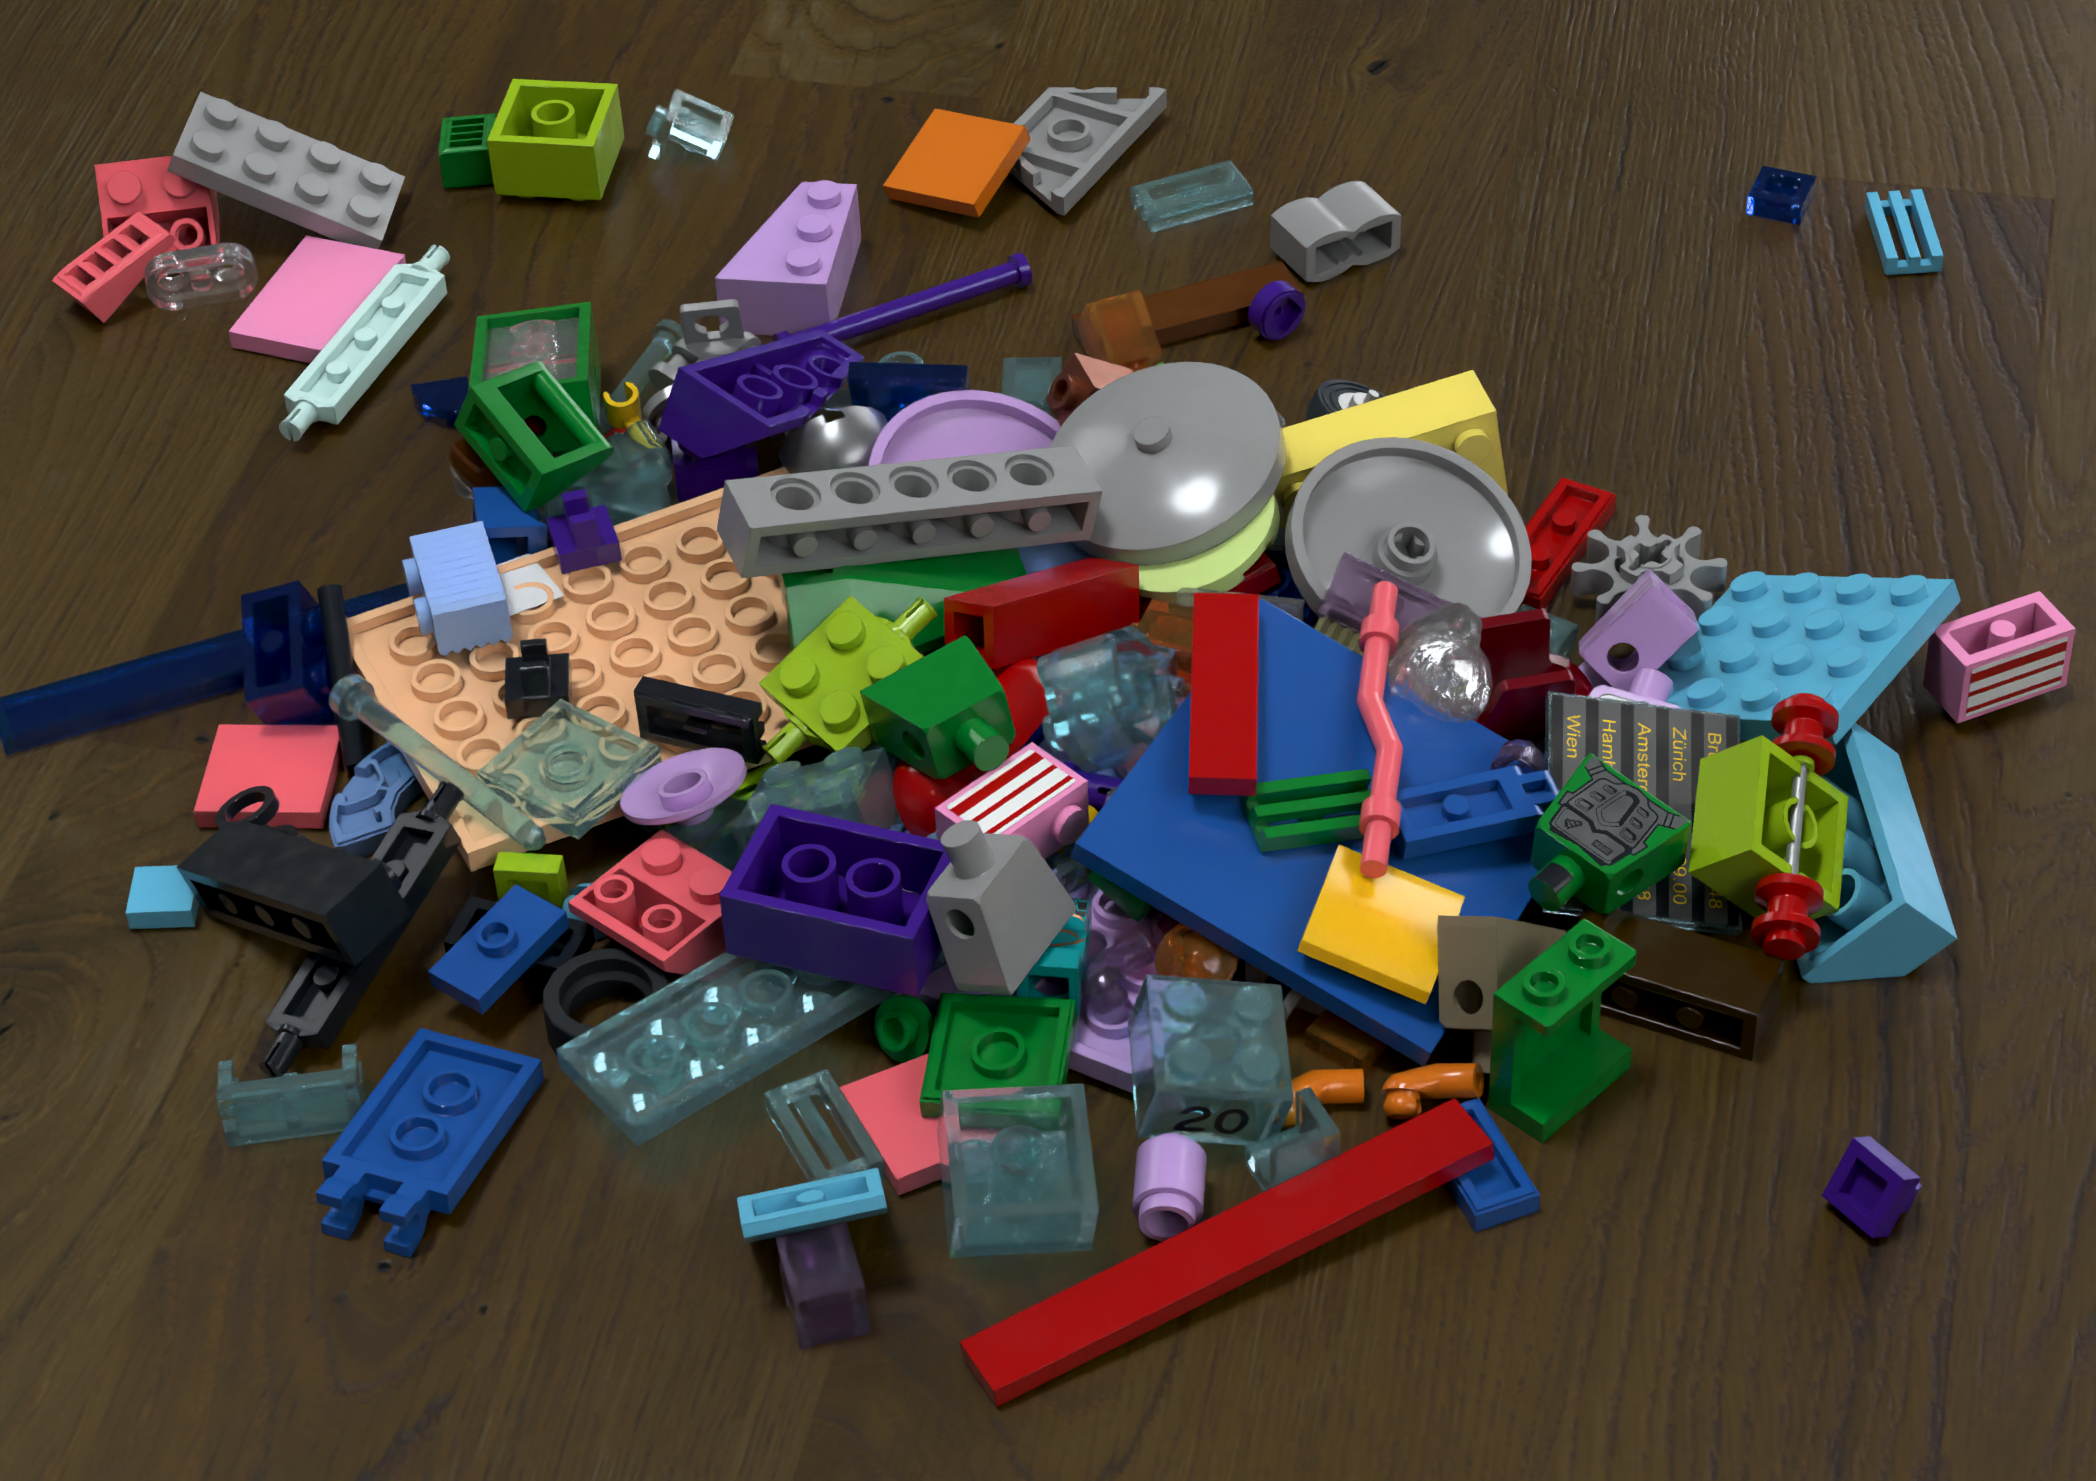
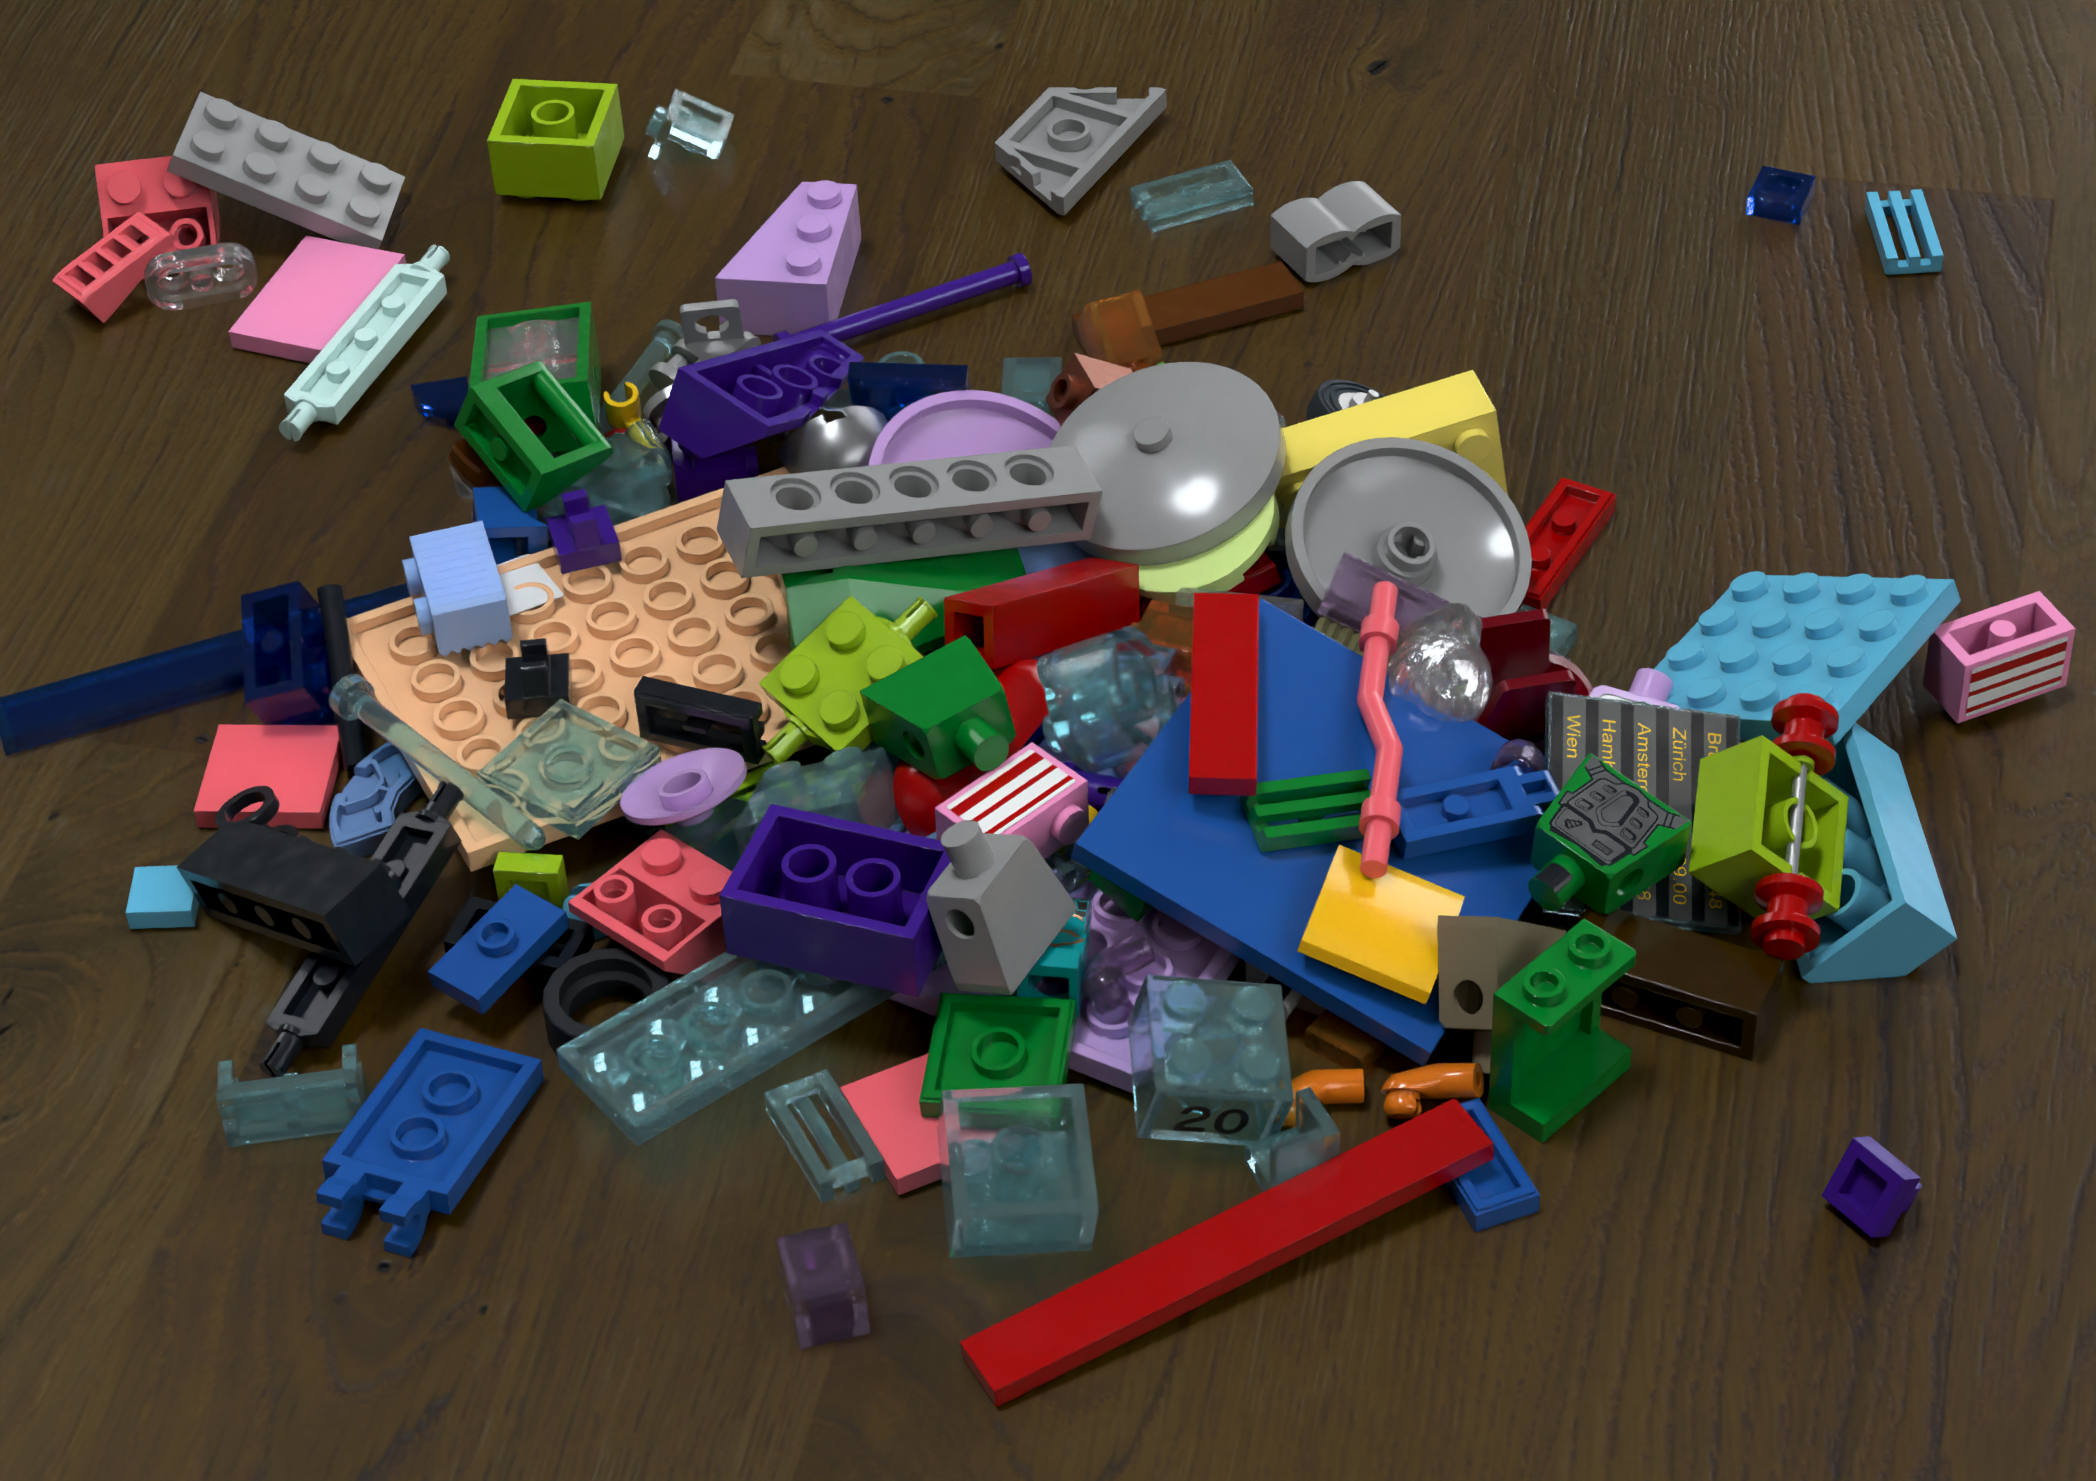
green slope [439,113,496,188] -> none
medium azure slope [737,1168,888,1243] -> none
green plate [874,994,936,1063] -> none
orange tile [883,108,1031,218] -> none
lavender brick [1132,1133,1207,1242] -> none
clear orange hat [1154,923,1238,1000] -> none
dark purple tile [1248,280,1306,340] -> none
light grey gear [1570,515,1728,624] -> none
lavender torso [1578,569,1699,692] -> none

